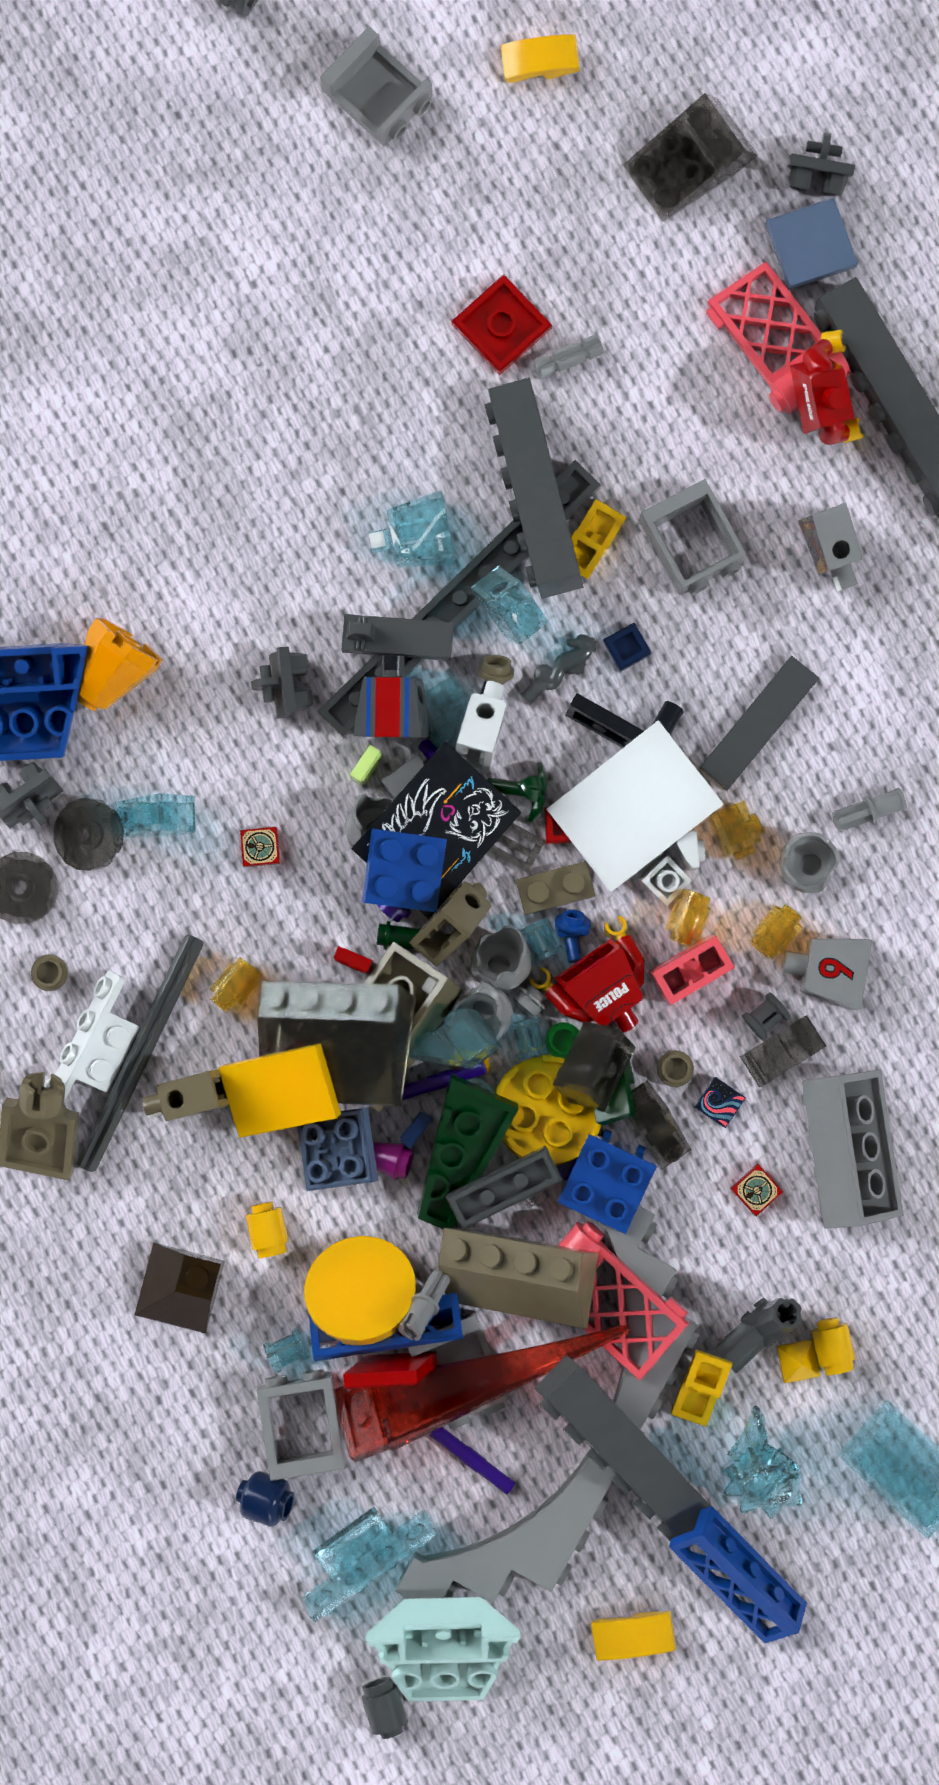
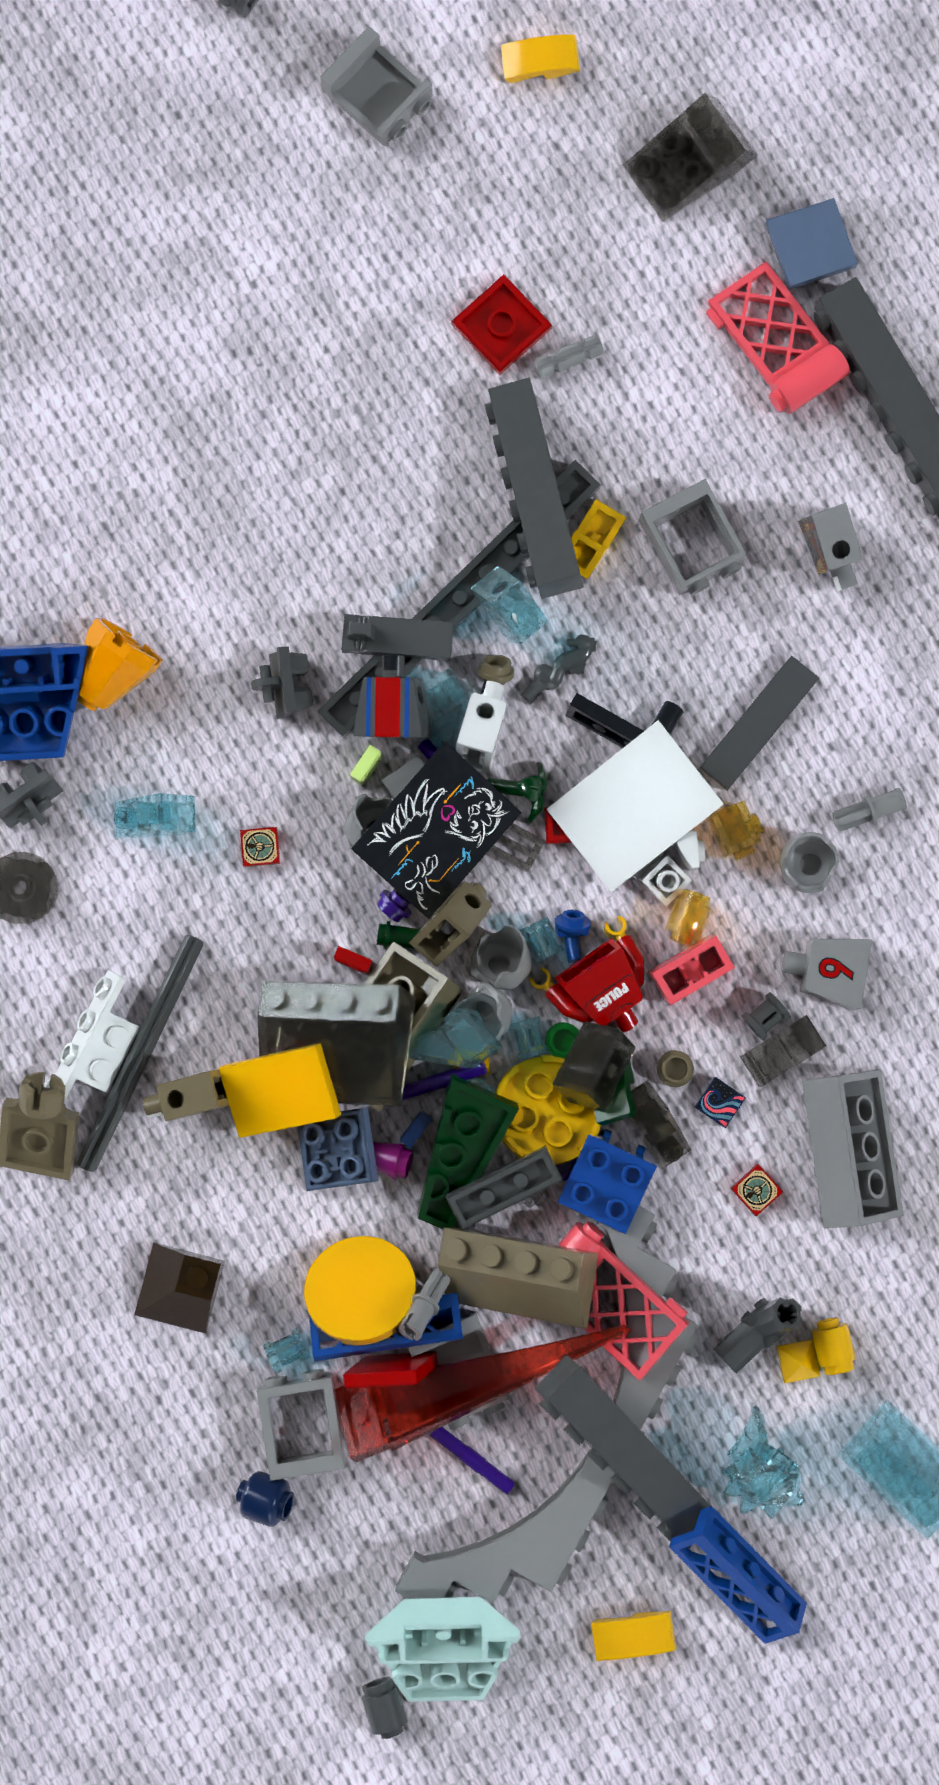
dark tan plate [31,954,68,991] -> none
clear smoke plate [53,798,124,871] -> none
clear yellow brick [209,957,262,1013] -> none
yellow brick [245,1201,289,1258] -> none
clear light blue bracket [303,1507,437,1622] -> none
blue plate [362,829,447,912] -> none
clear light blue torso [368,491,455,567] -> none
light grey plate [513,984,547,1017] -> none
dark tan plate [515,861,596,916] -> none
dark blue tile [602,622,652,672] -> none
yellow slope [671,1350,732,1427] -> none
clear yellow brick [749,904,803,960] -> none
dark grey hips [787,132,855,196] -> none
red torso [789,330,864,445] -> none

